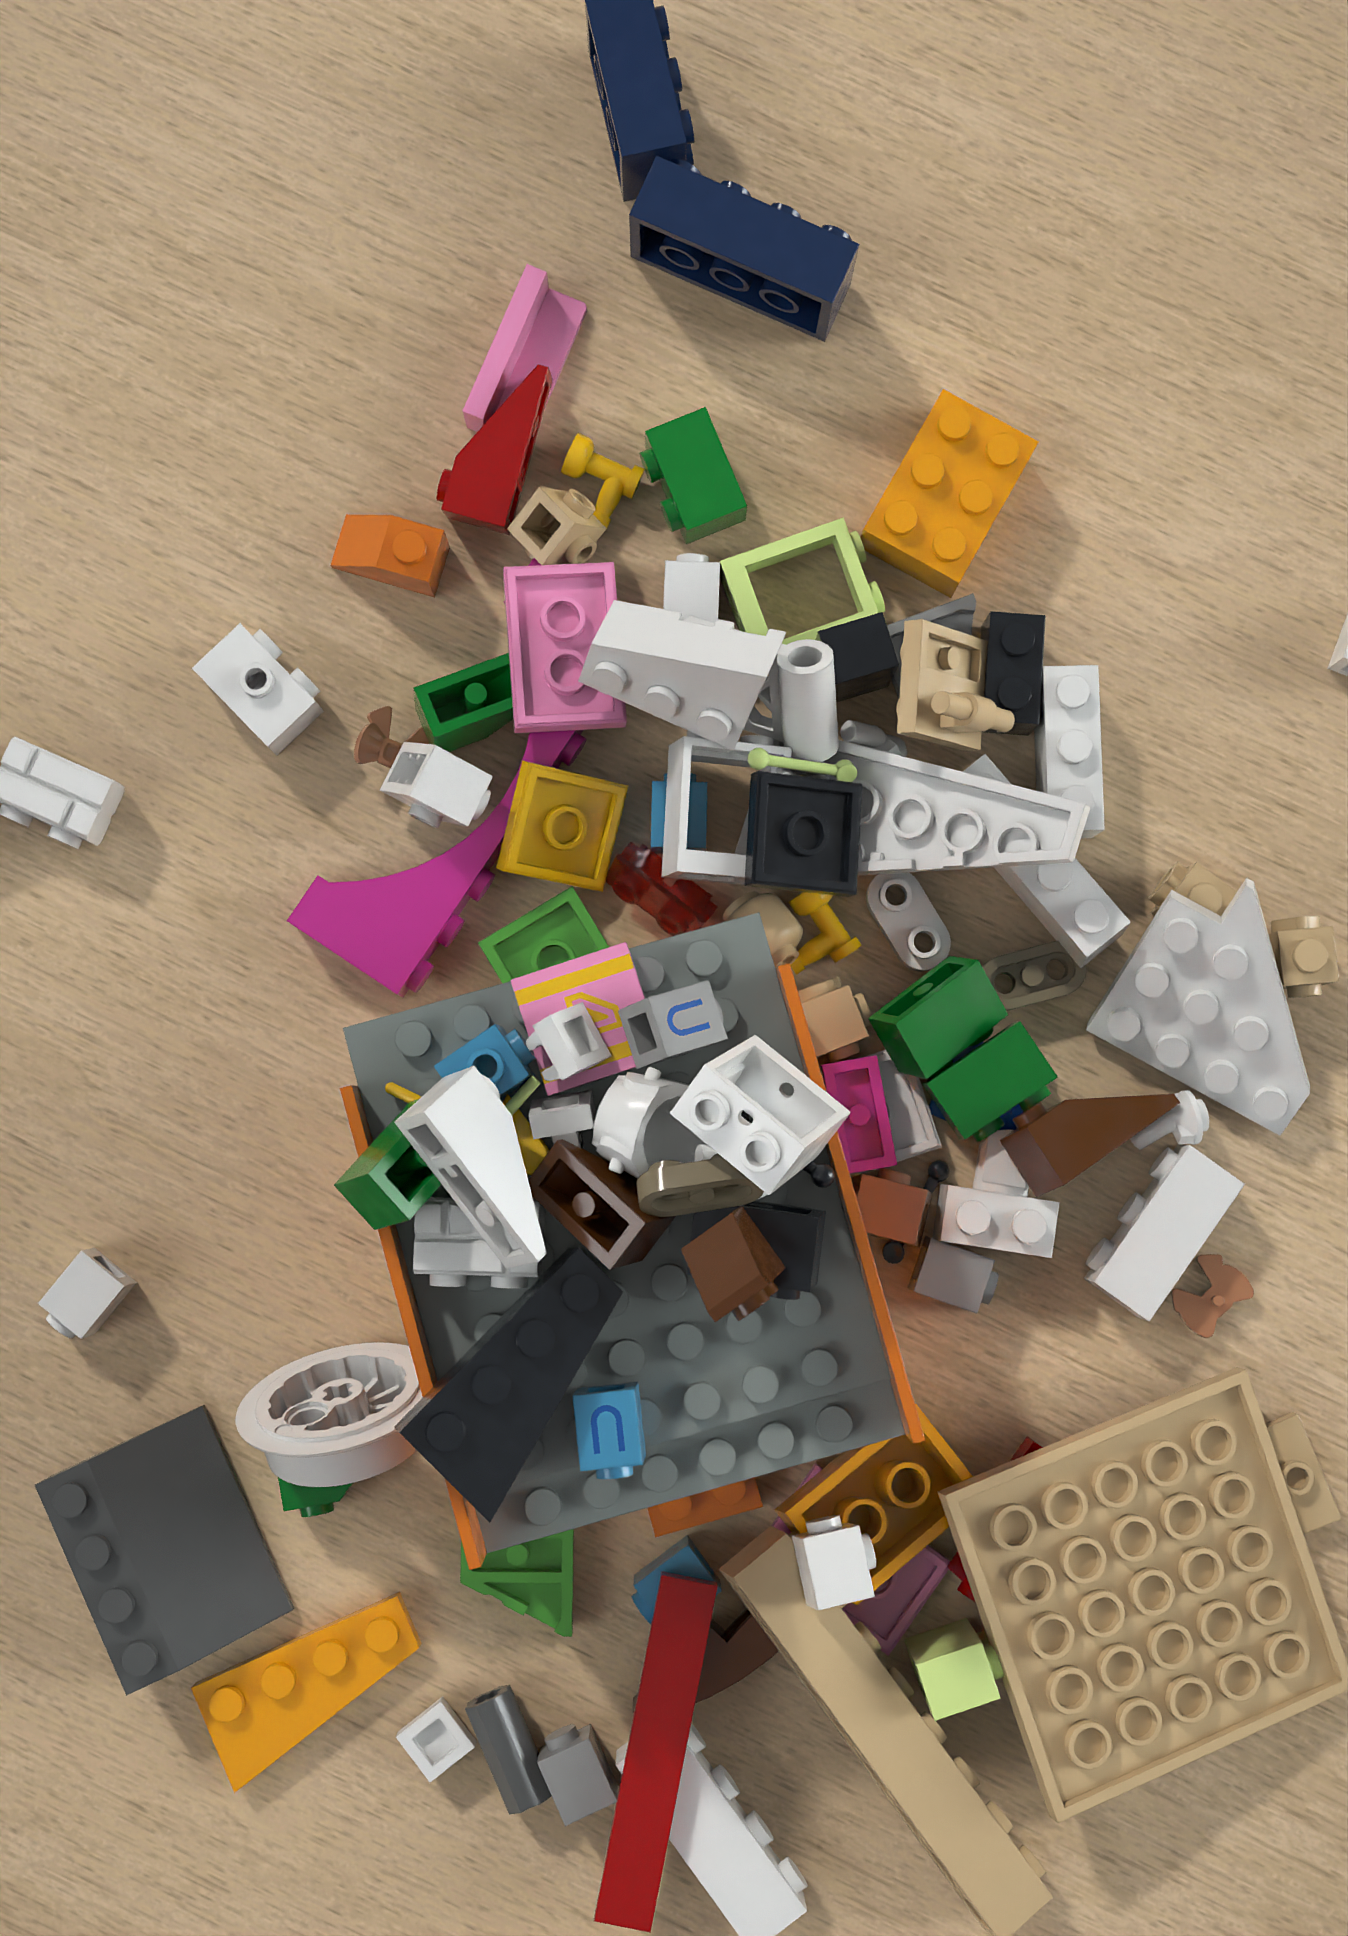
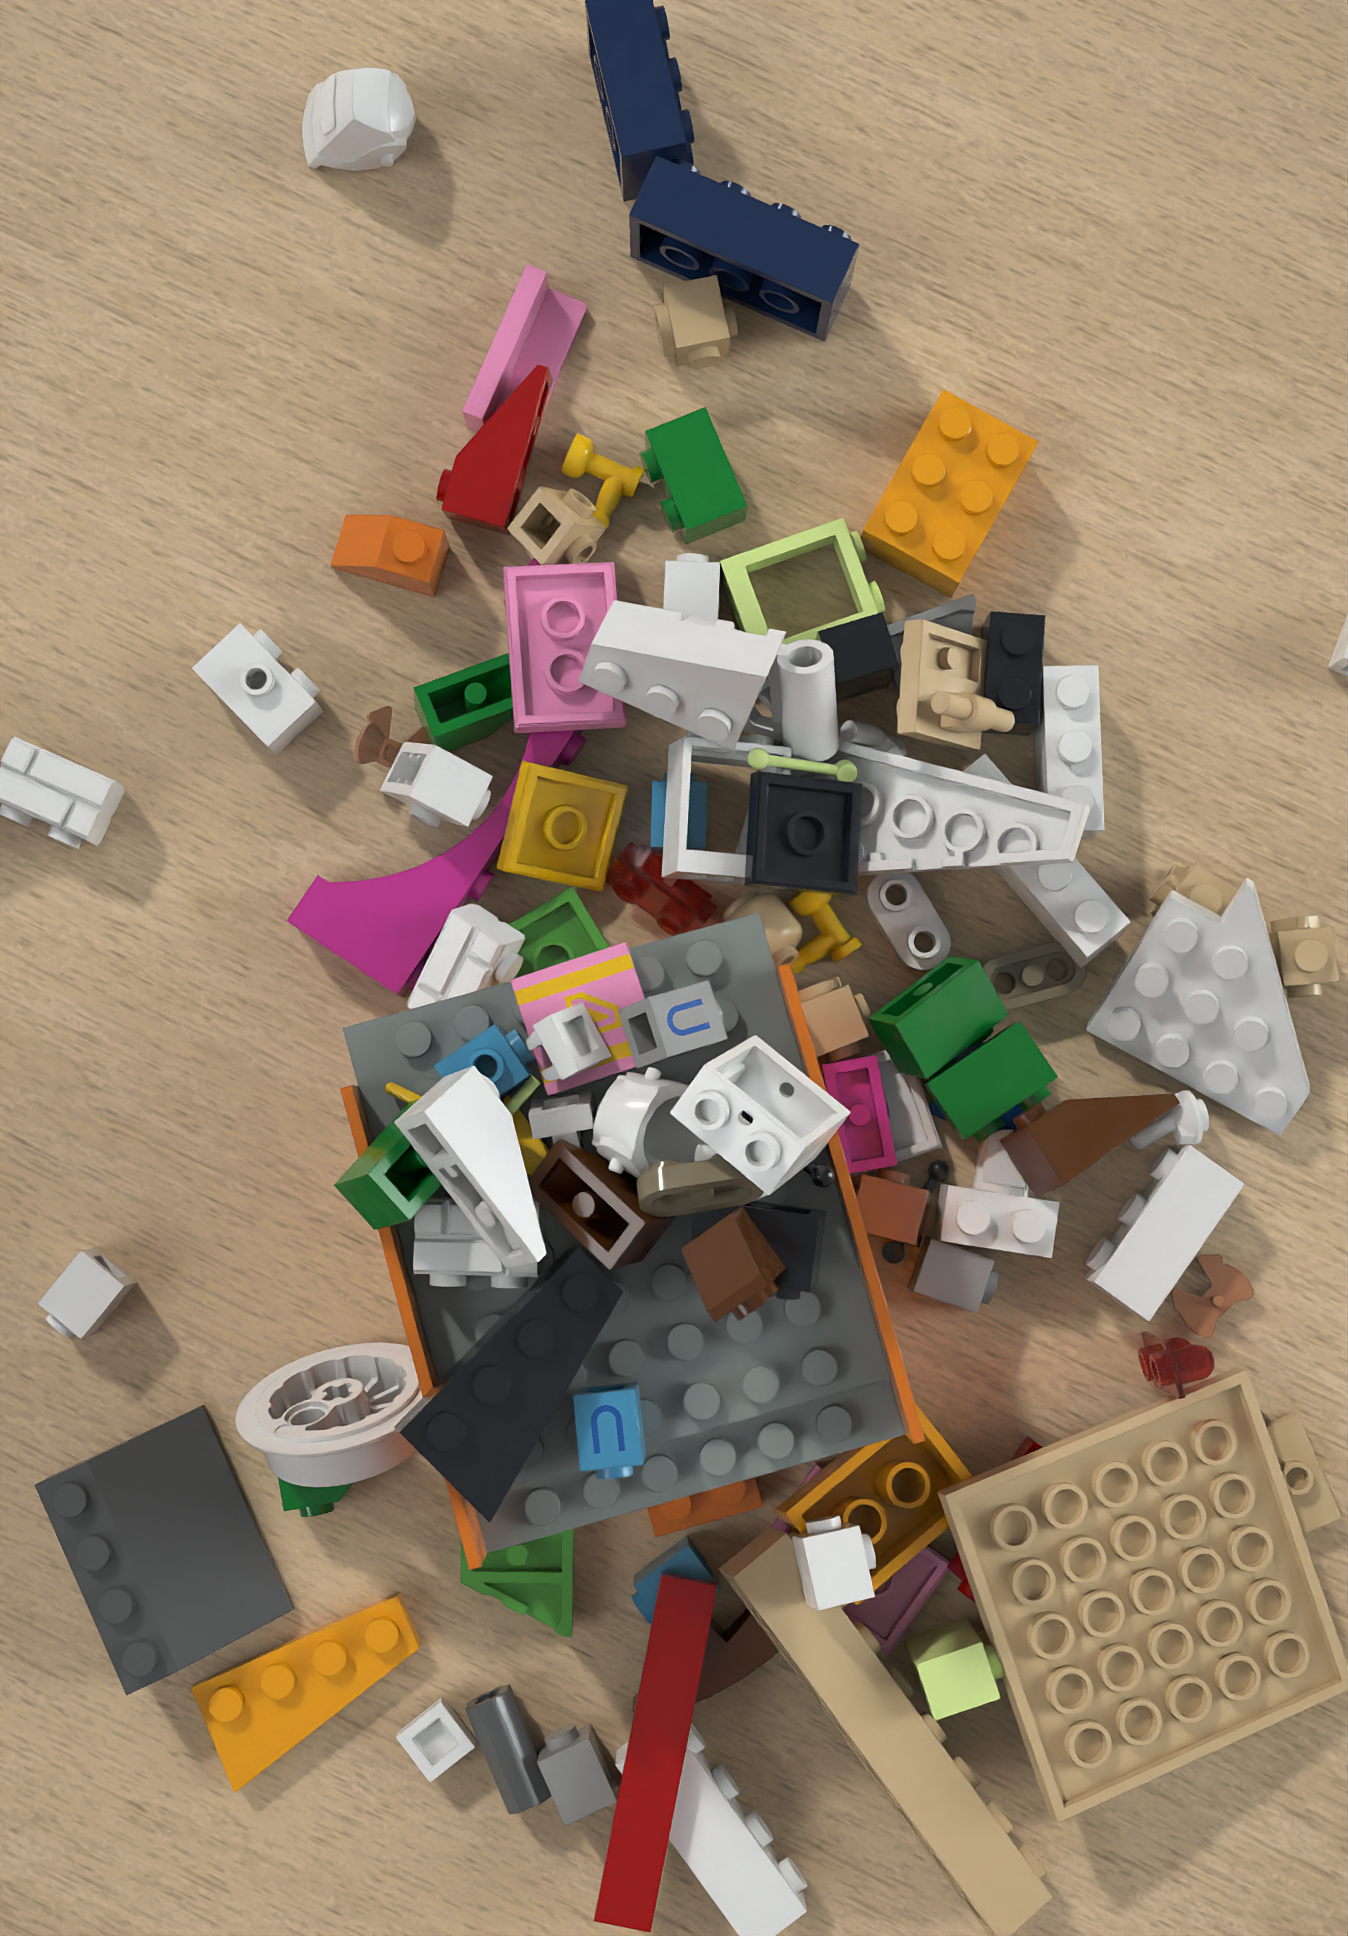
none -> white helmet [302,68,416,171]
none -> white brick [407,903,525,1009]
none -> tan brick [653,275,738,369]
none -> clear red hinge [1138,1332,1215,1399]

